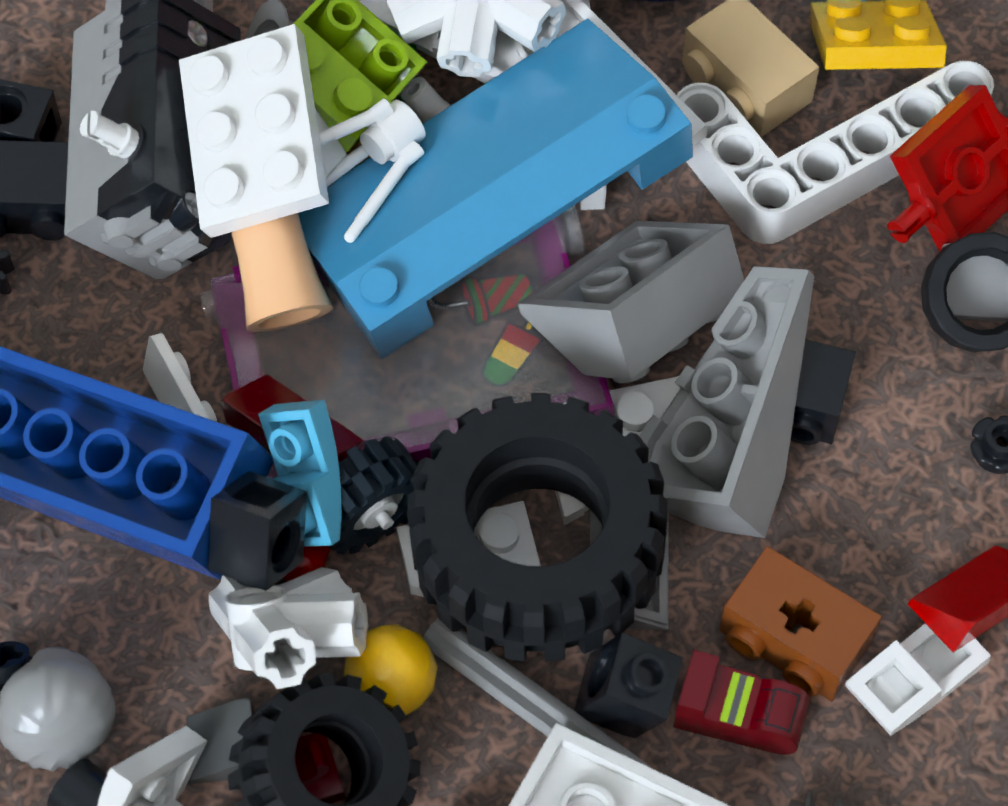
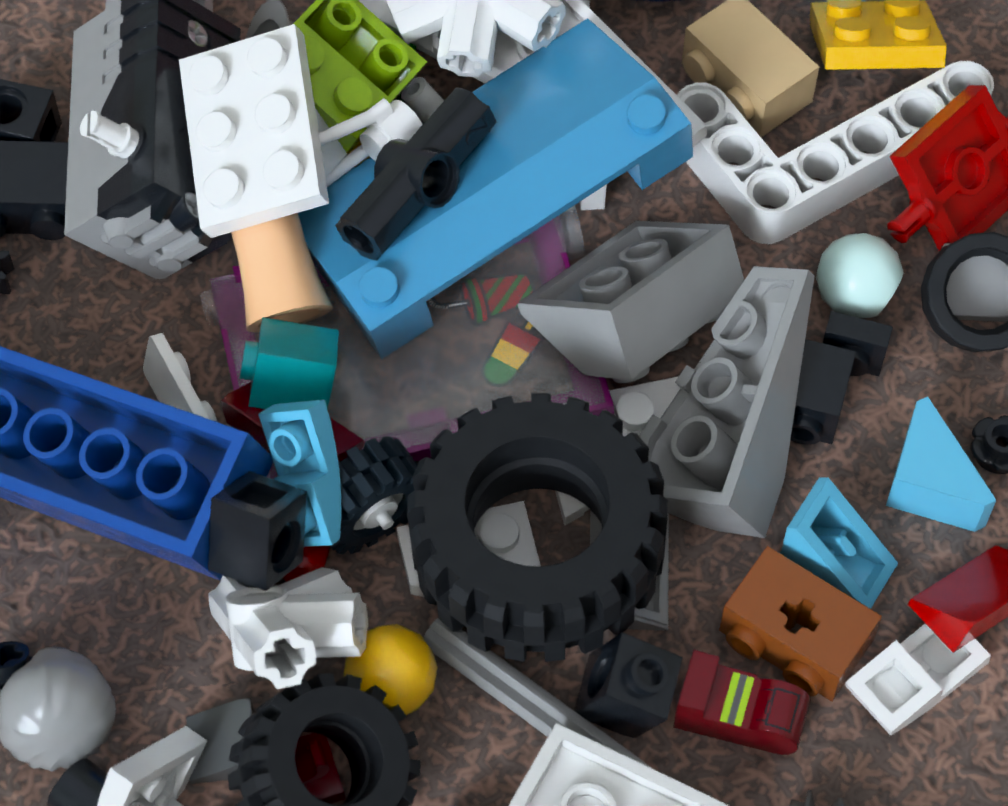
none -> teal brick [239,317,339,410]
none -> black piece [335,87,497,261]
none -> medium azure slope [780,477,898,609]
none -> light aqua piece [816,233,904,318]
none -> black plate [823,311,893,377]
none -> medium azure slope [886,396,996,532]

